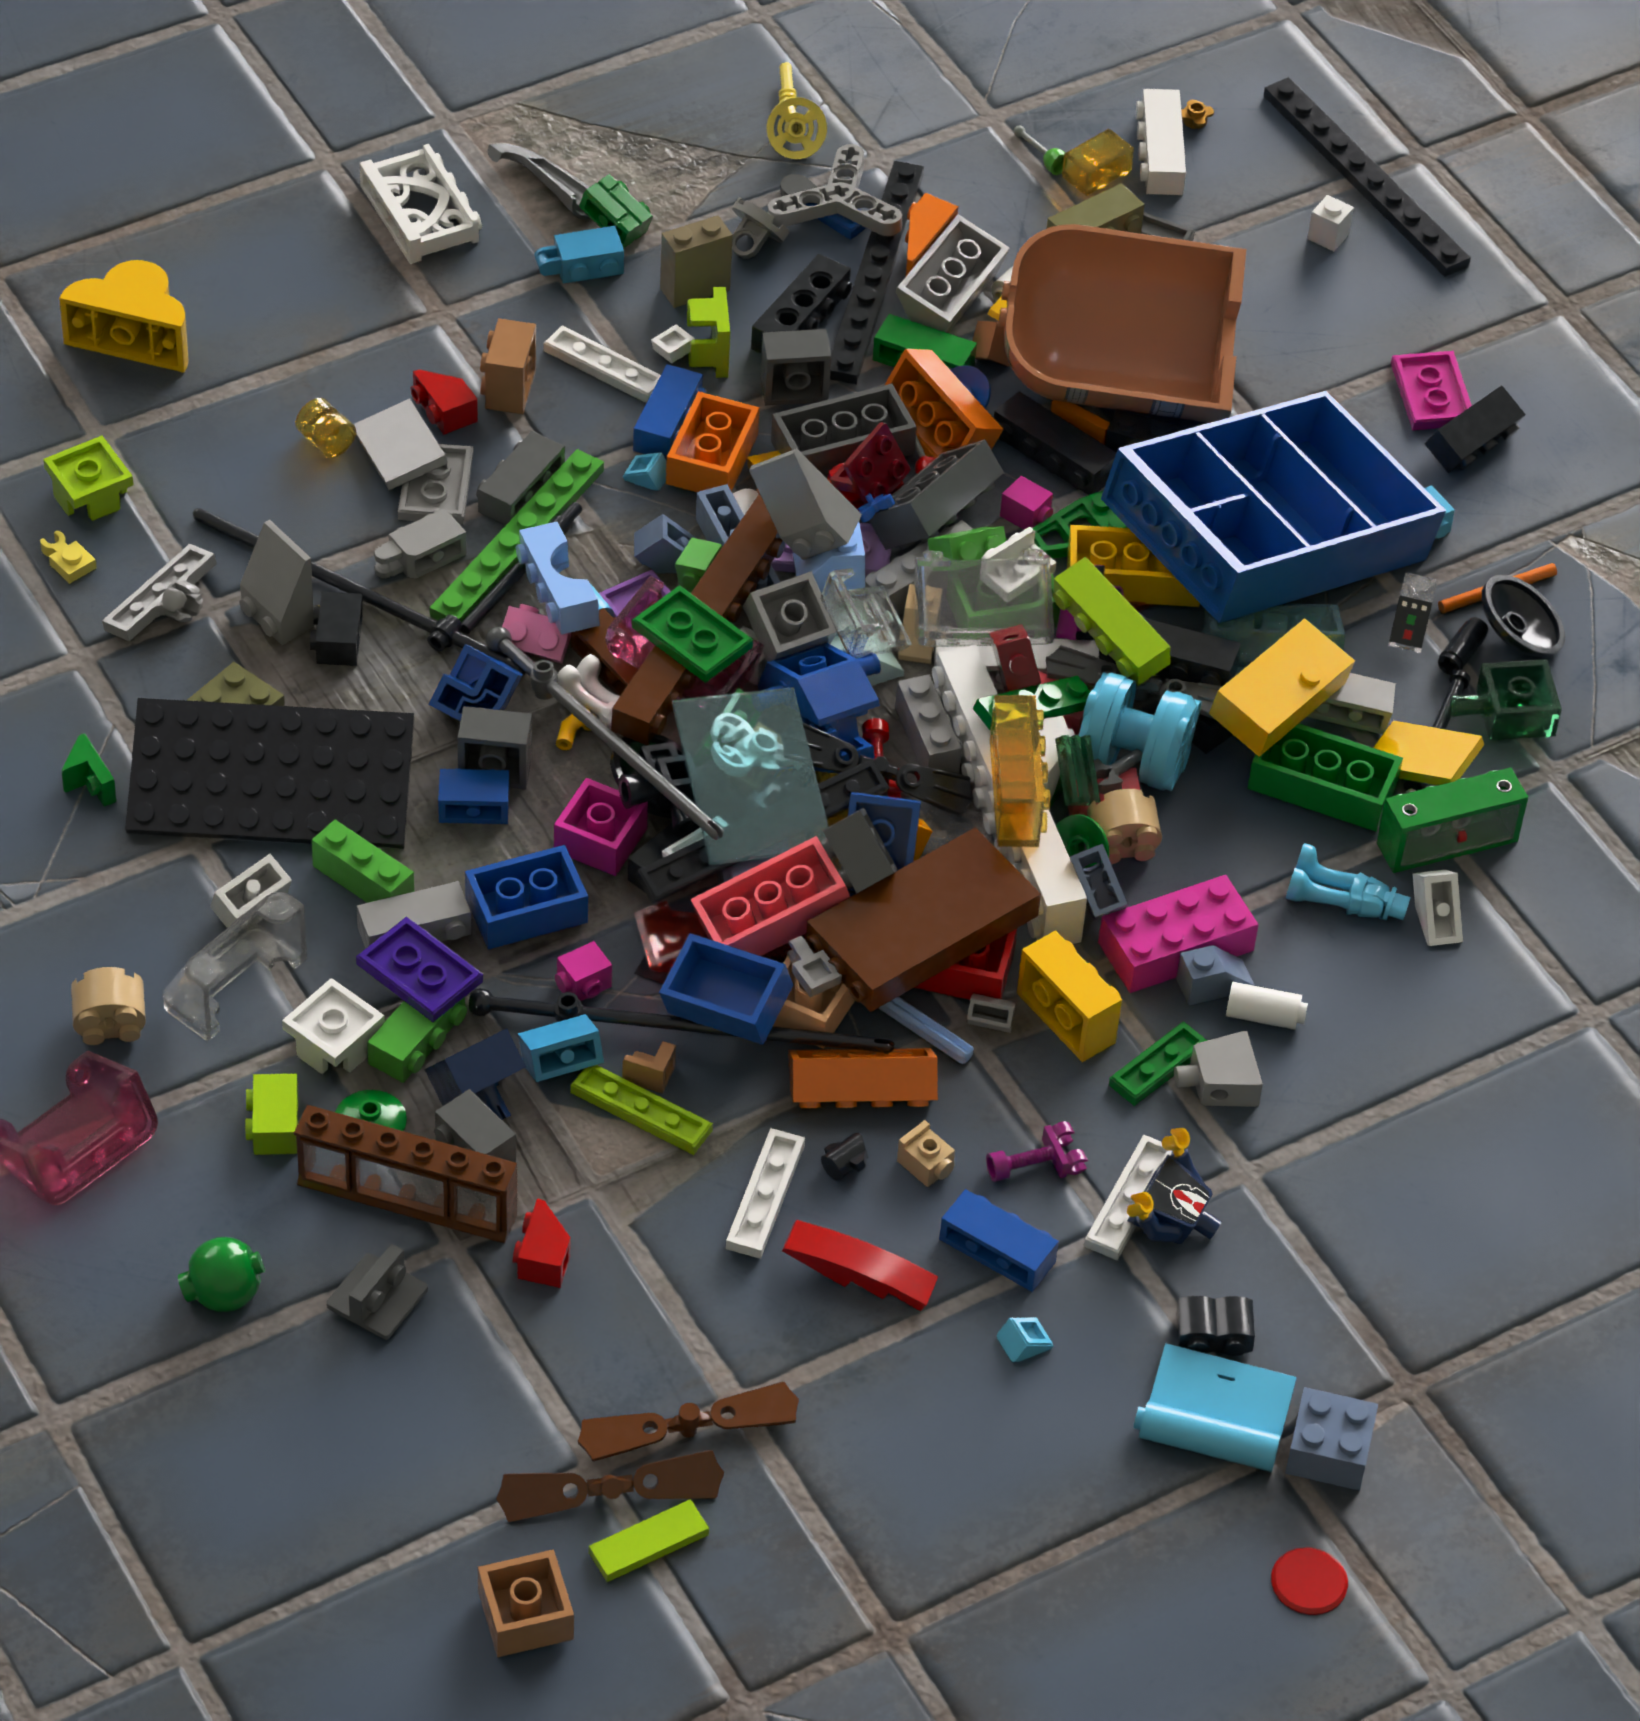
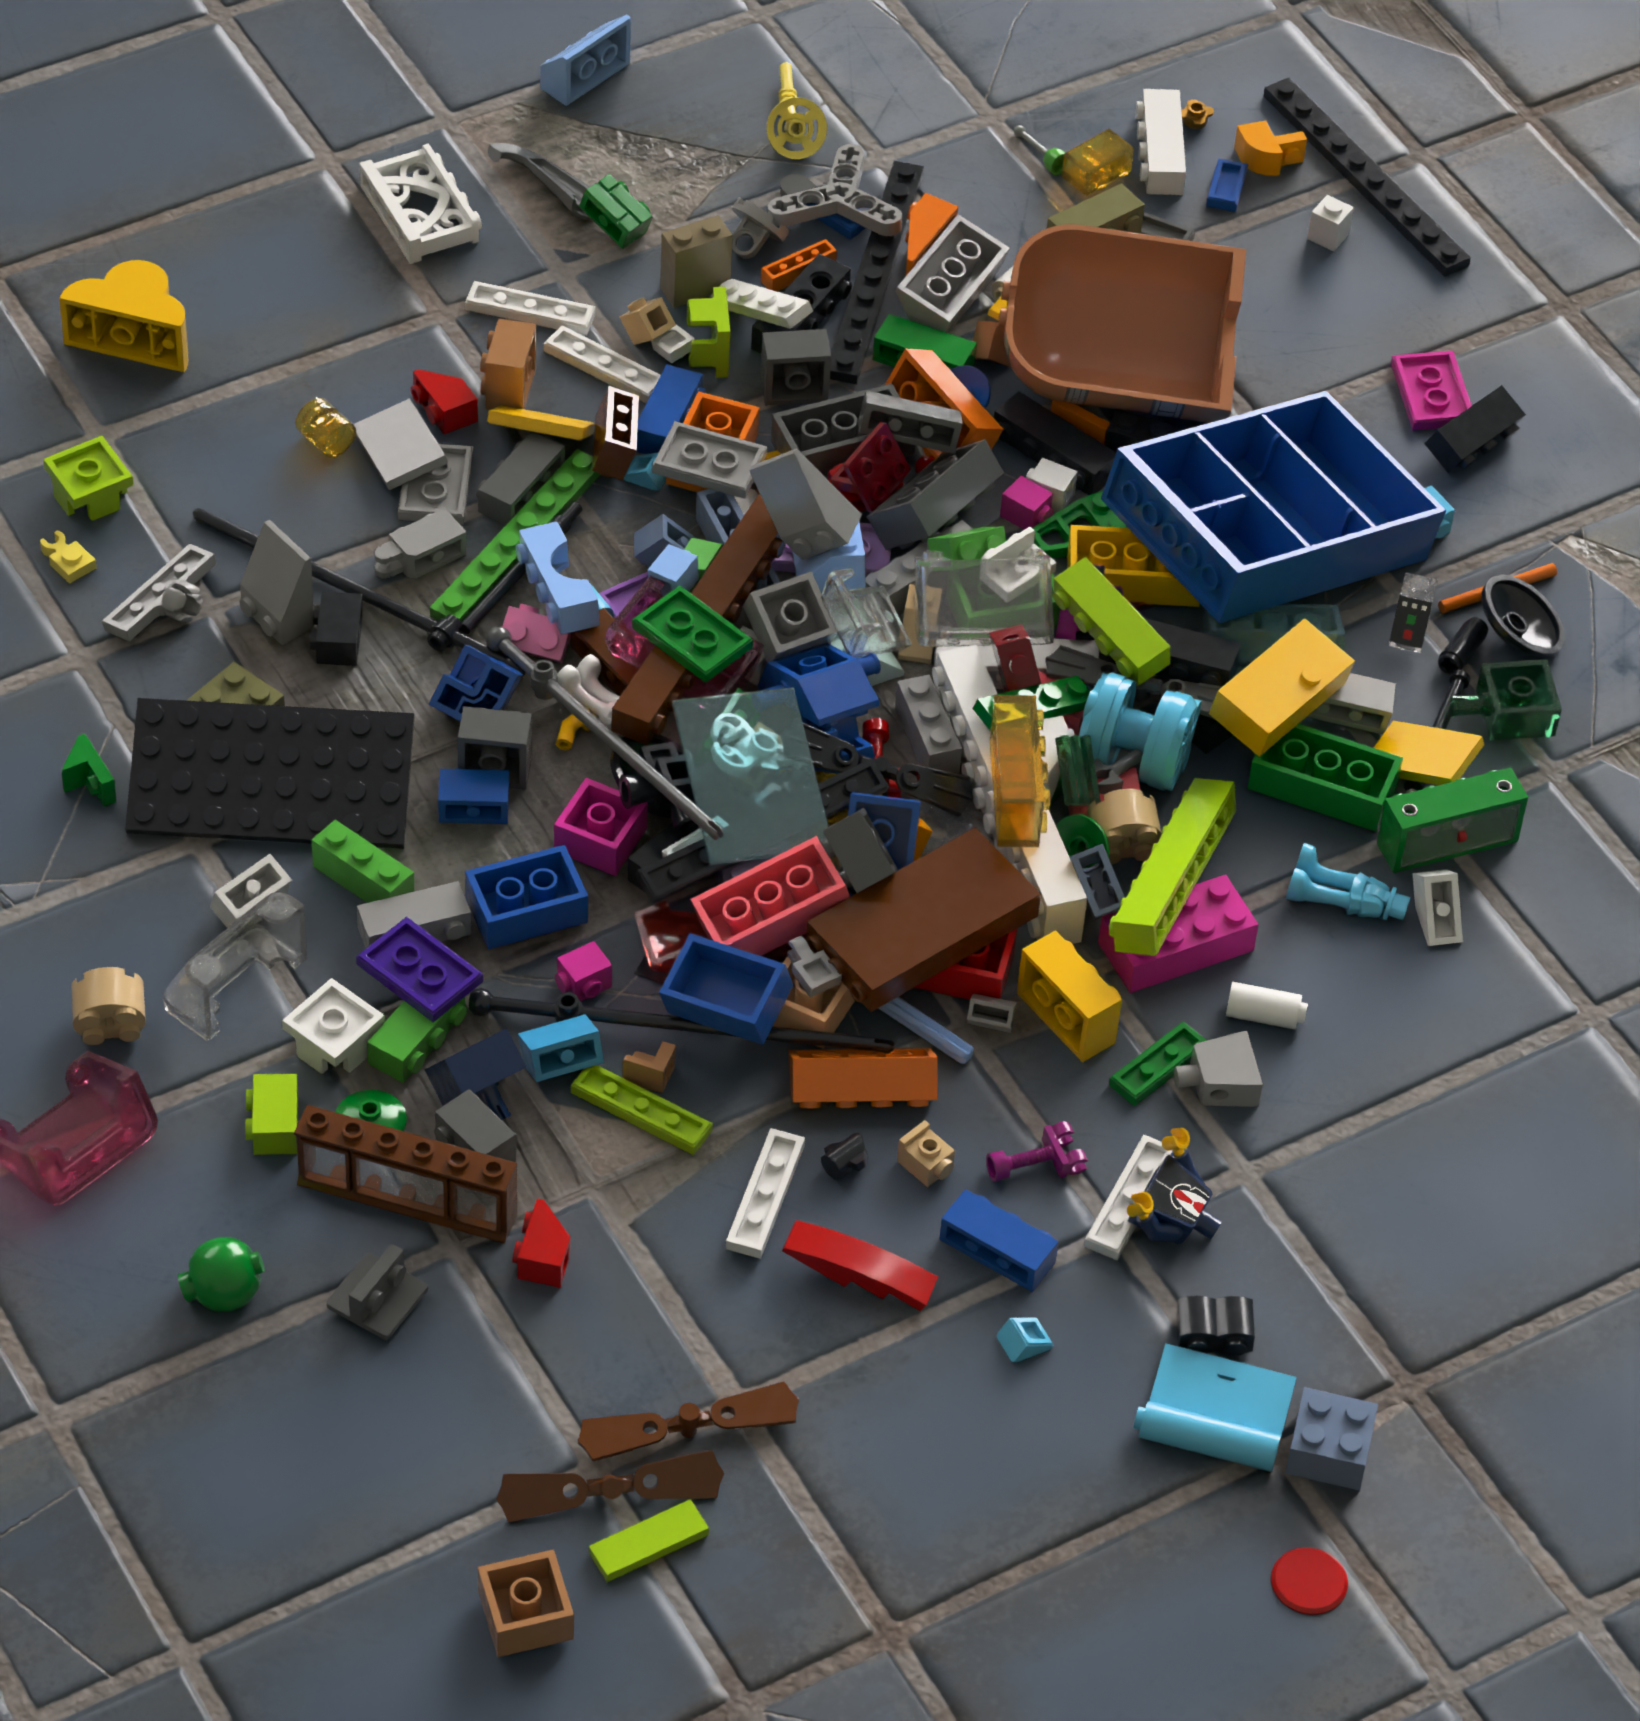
dark azure brick [534,226,624,283] -> none
blue piece [858,493,895,523] -> none
sand blue slope [1176,945,1255,1006] -> none
none -> white tile [465,281,596,336]
none -> yellow tile [487,405,595,441]
none -> light blue slope [540,15,631,106]
none -> reddish brown brick [592,386,639,481]
none -> tan brick [620,297,676,345]
none -> light blue brick [648,544,699,598]
none -> light grey tile [652,421,767,499]
none -> white plate [710,279,813,329]
none -> orange piece [761,239,837,291]
none -> dark grey brick [858,391,963,454]
none -> white brick [1026,458,1078,513]
none -> lime brick [1109,778,1236,956]
none -> blue tile [1206,158,1248,212]
none -> light orange brick [1234,120,1307,176]

